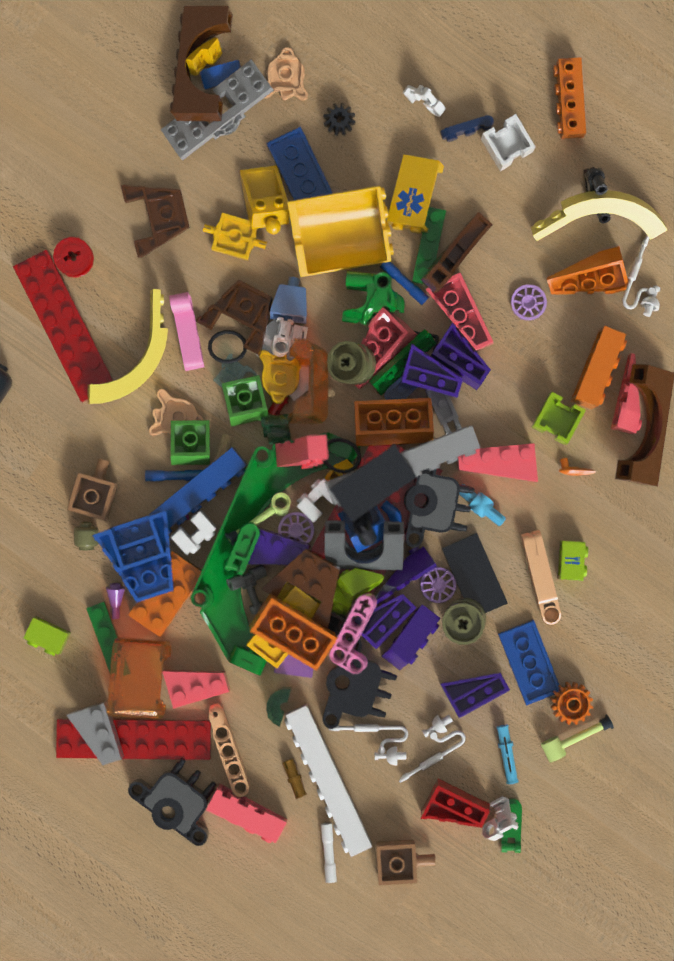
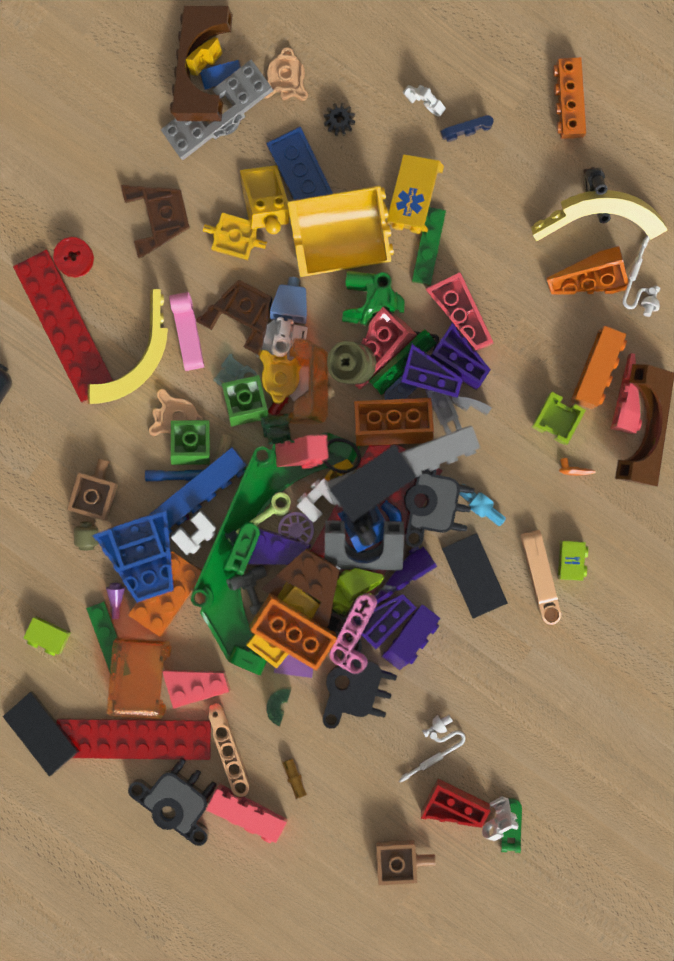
light grey wedge [67,701,124,765] -> none
black piece [208,330,247,364] -> none
white brick [284,704,372,857] -> none
white piece [321,823,337,883] -> none
white piece [328,724,408,766] -> none
blue piece [380,262,429,305] -> none
lavender wheel [420,567,456,603] -> none
reddish brown arch [421,212,493,293] -> none
dark purple wedge [440,673,510,719] -> none
olive wheel [442,598,486,645] -> none
coral wedge [457,443,538,482] -> none
white piece [481,114,535,171] -> none
medium azure pin [496,724,519,784] -> none
blue tile [498,620,560,706] -> none
lavender wheel [511,284,547,320] -> none
yellowish green piece [541,714,614,762] -> none
orange gear [550,682,593,725] -> none
none -> black tile [2,691,79,777]
none -> light grey slope [451,397,492,415]

